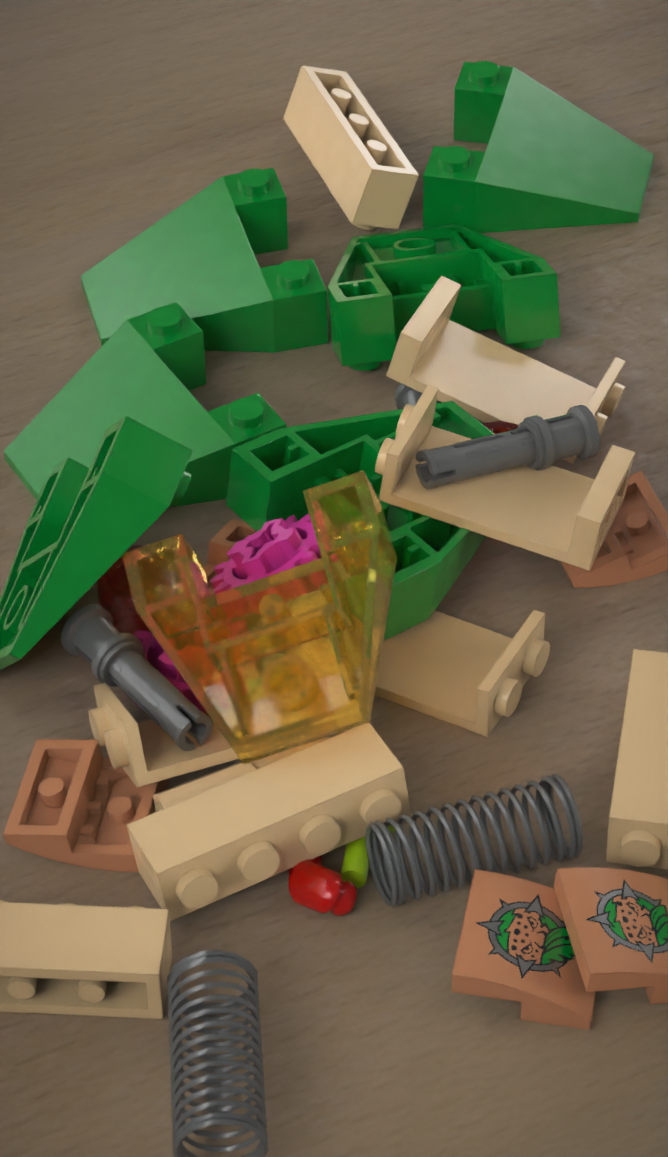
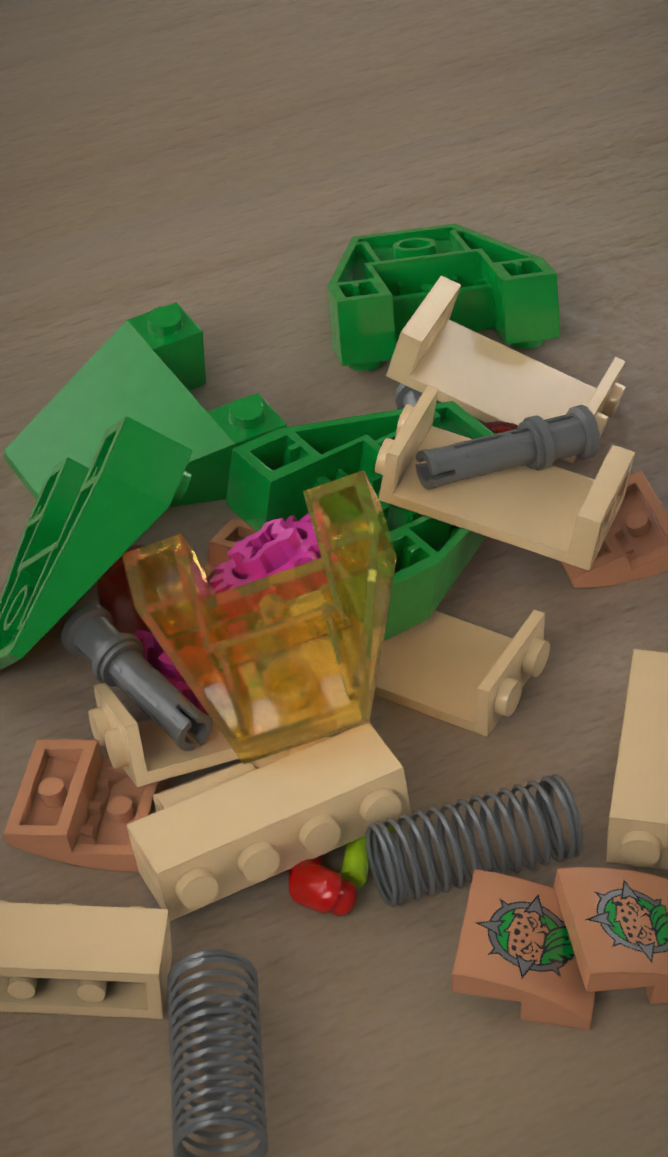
green wedge [81,168,328,353] -> none
tan brick [283,65,419,230] -> none
green wedge [423,61,654,233] -> none

